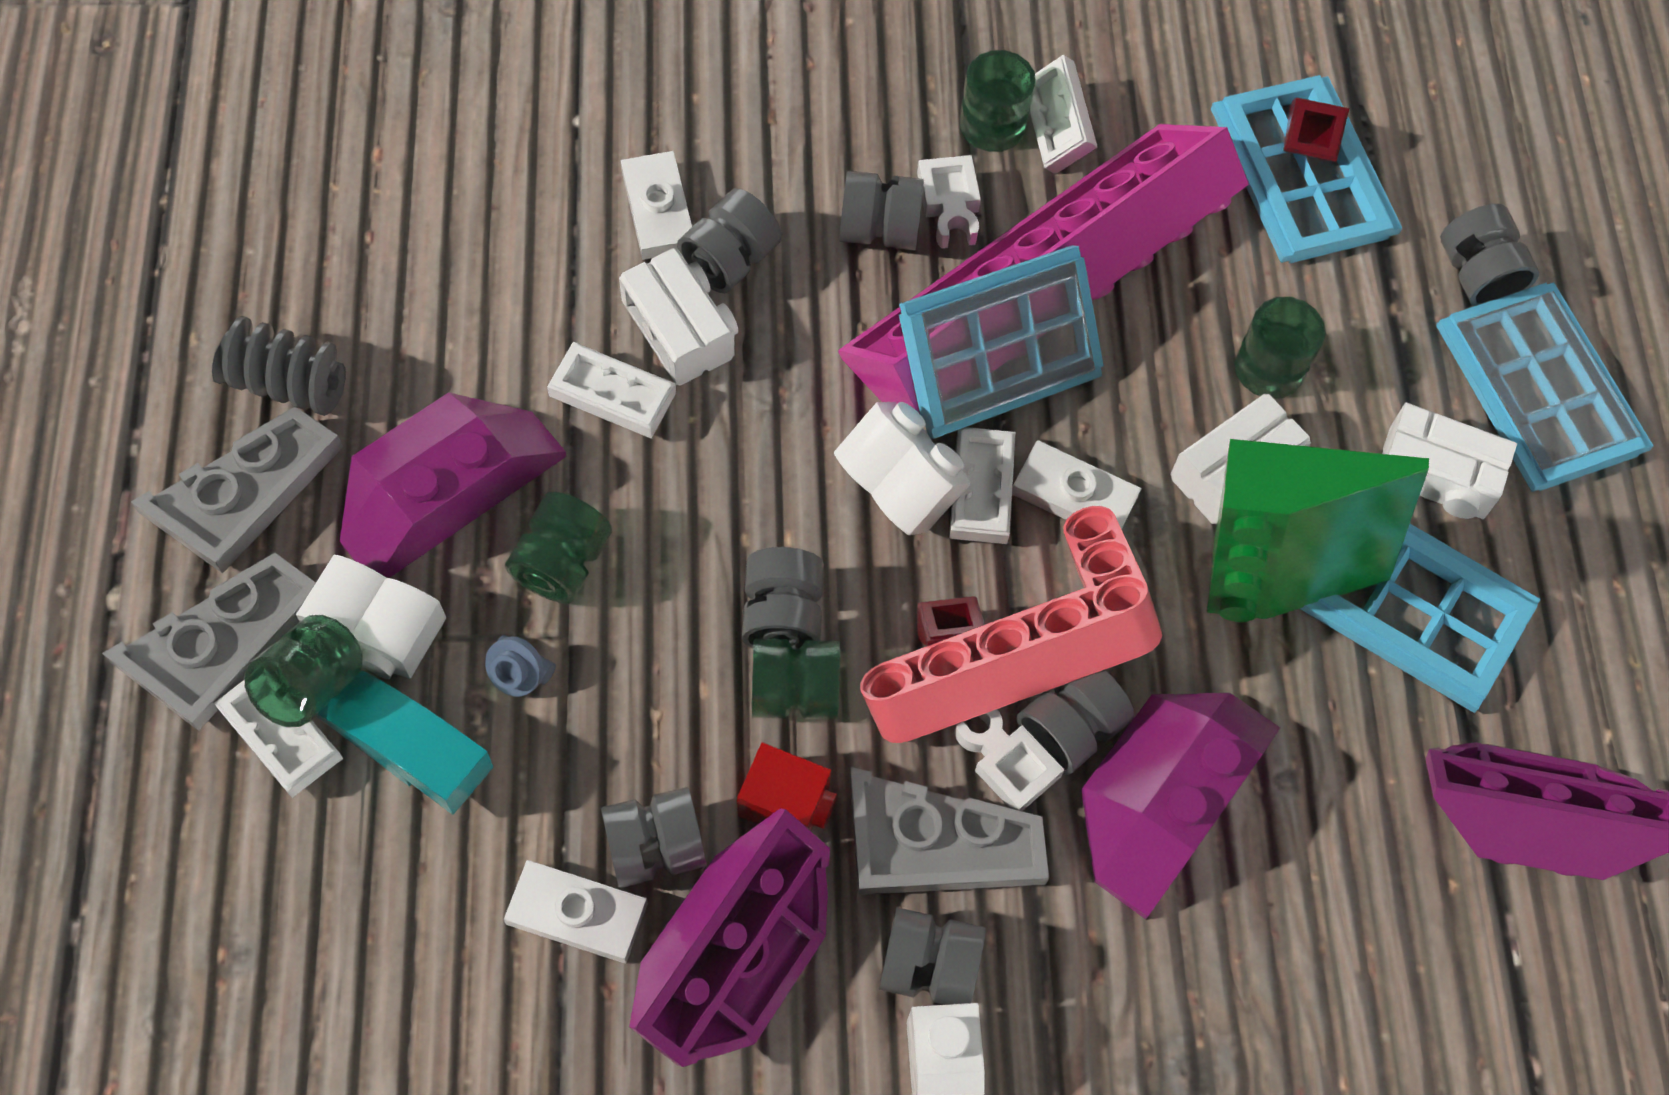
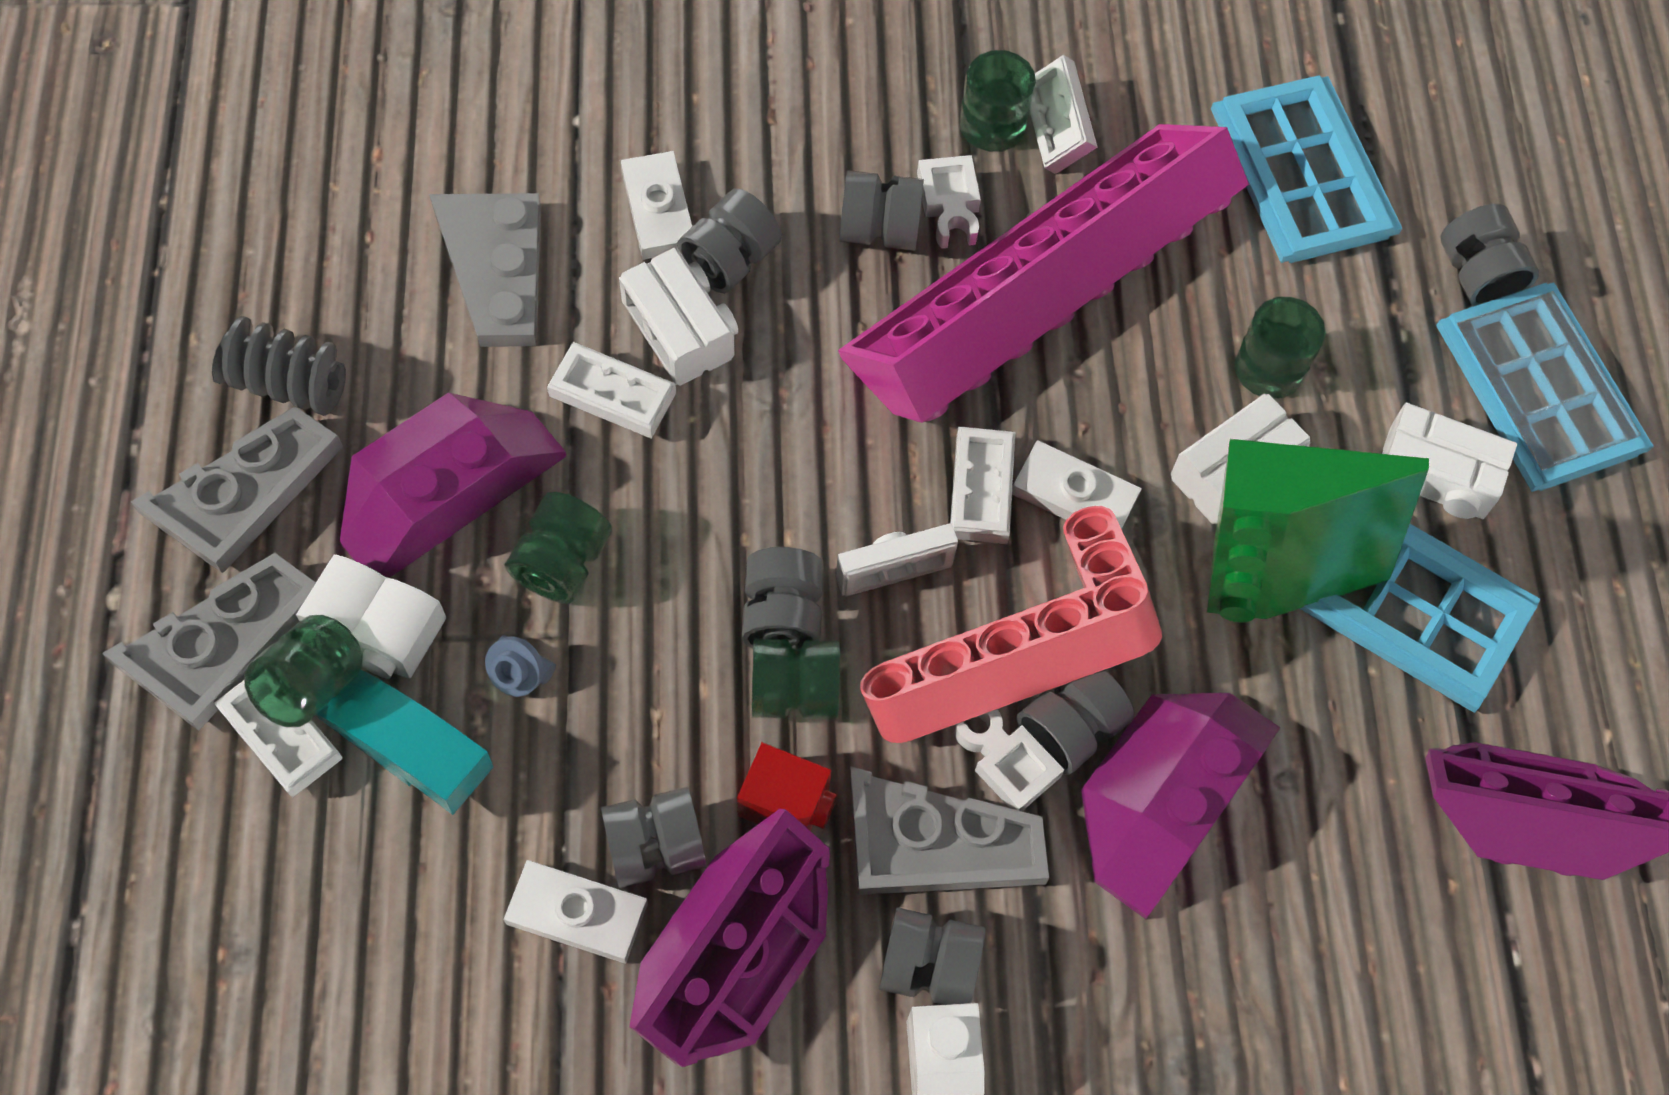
white brick [834,402,971,535] -> none
clear piece [899,245,1104,439] -> none
dark red slope [917,596,985,647] -> none
dark red slope [1283,97,1350,162] -> none
none -> light grey wing [429,193,541,347]
none -> white plate [836,523,958,596]

